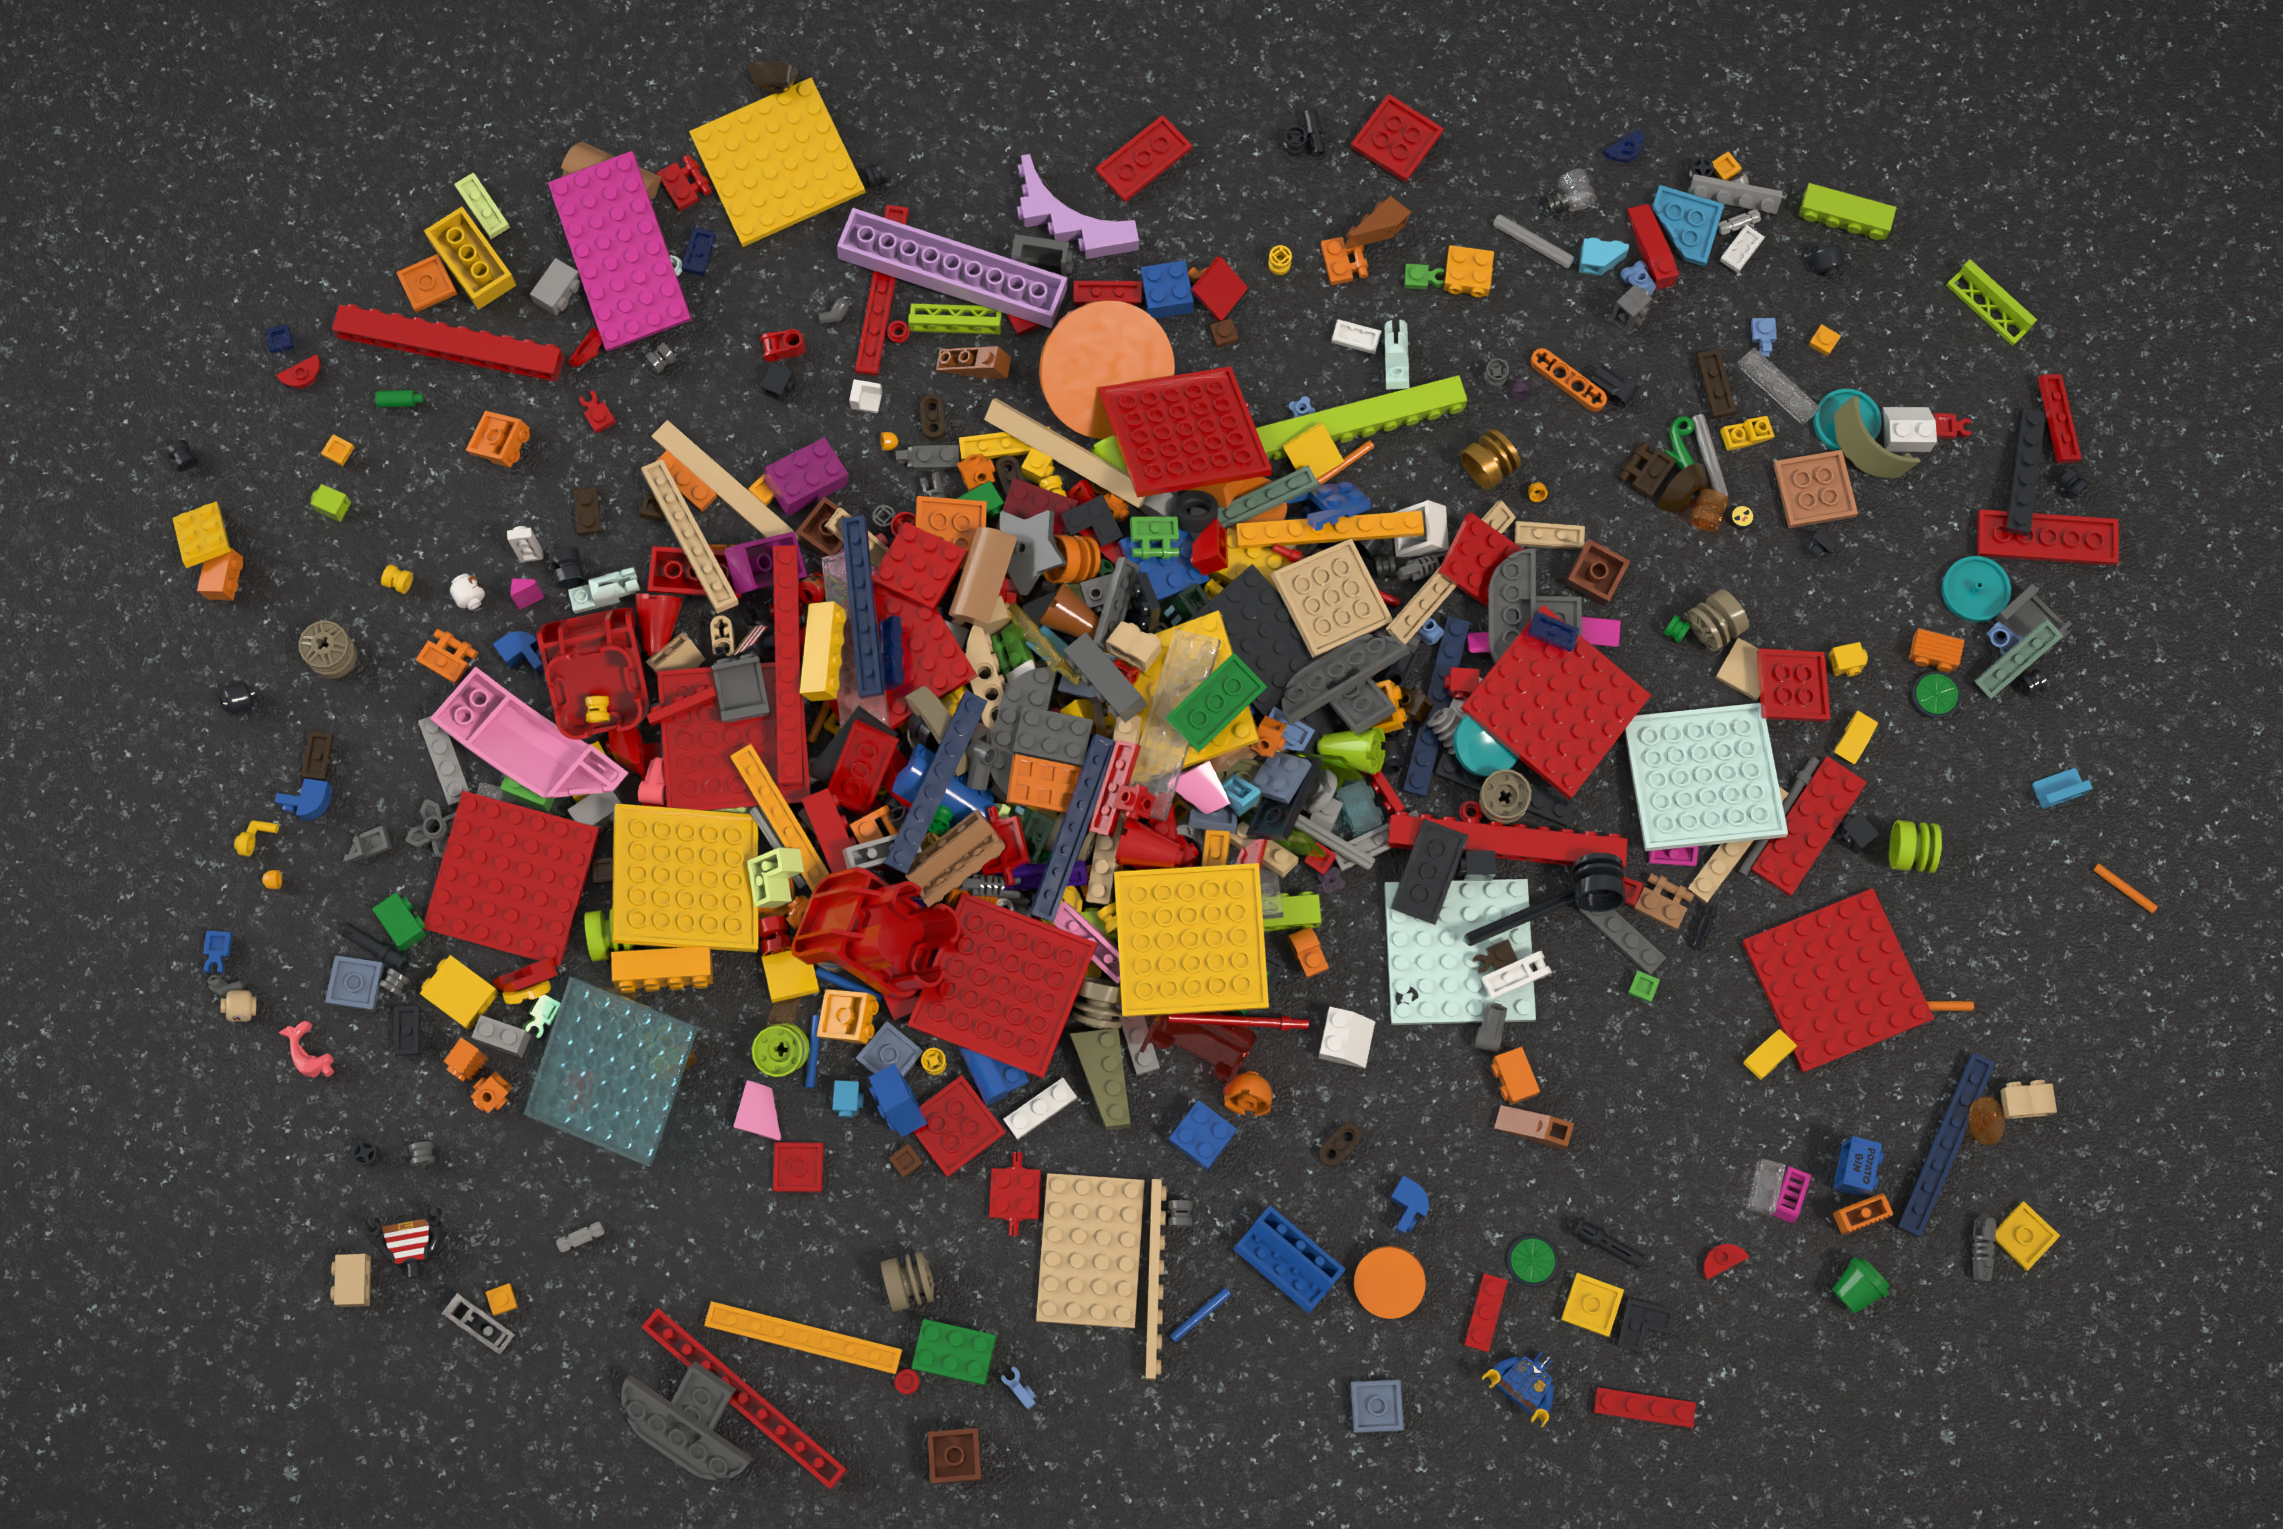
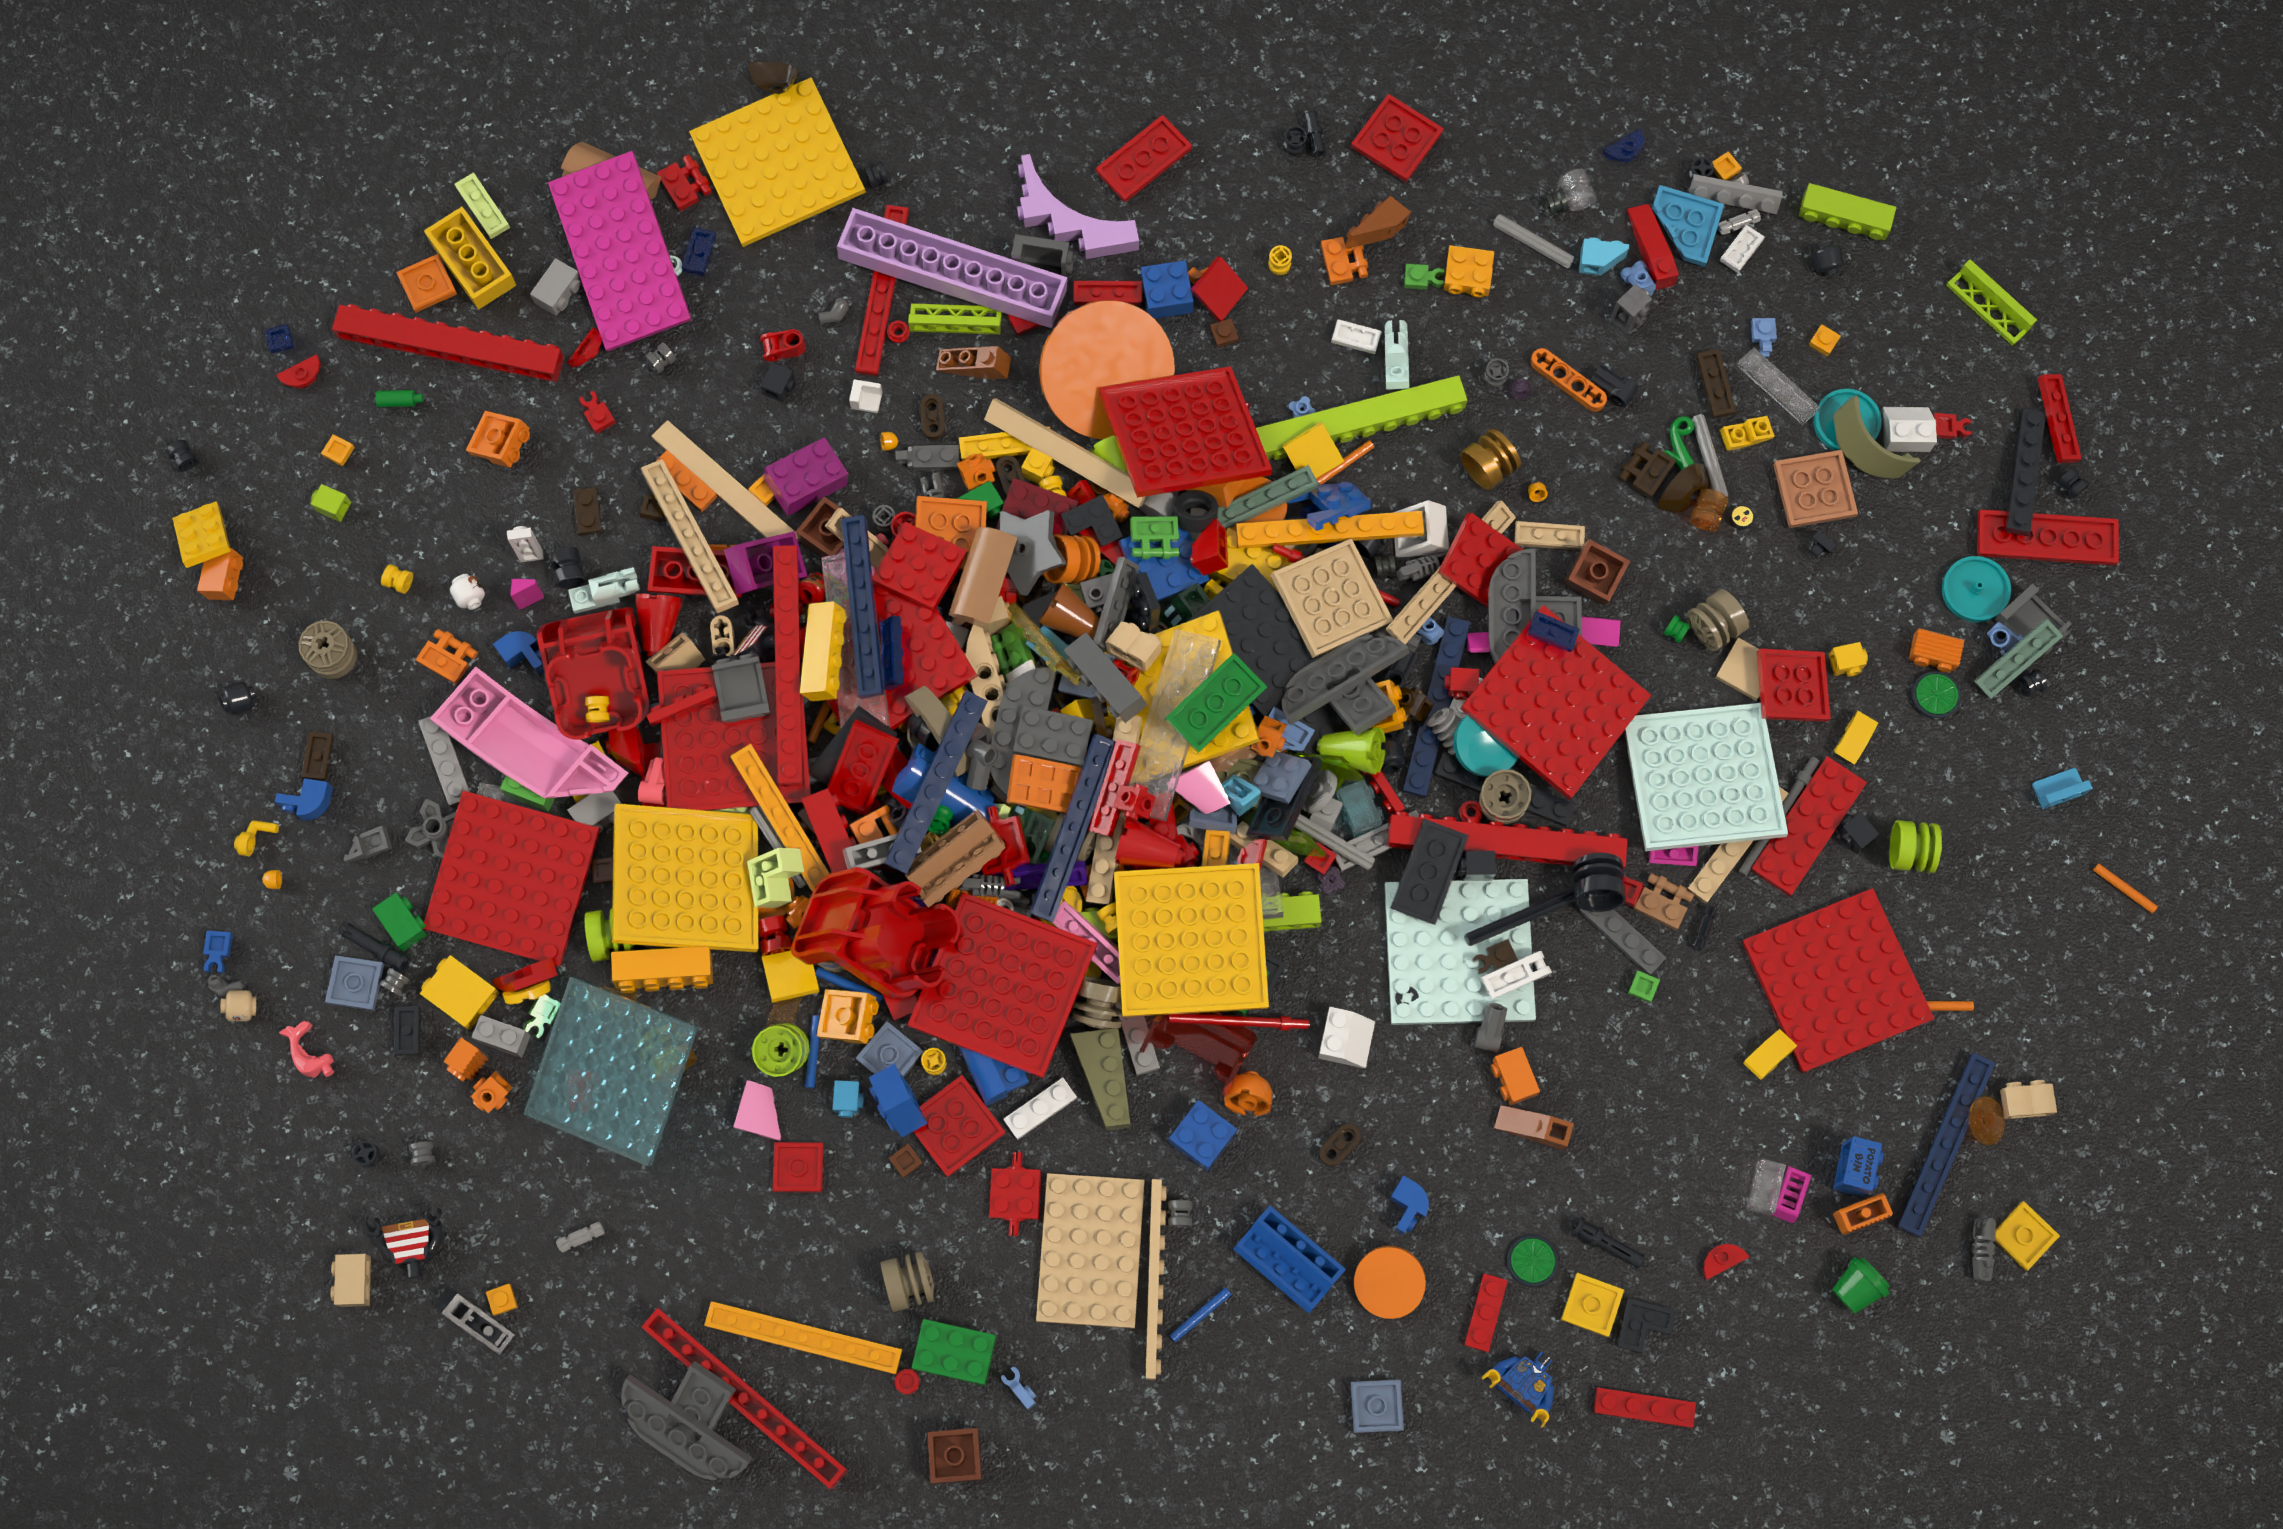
orange brick [1287,927,1329,979] -> none

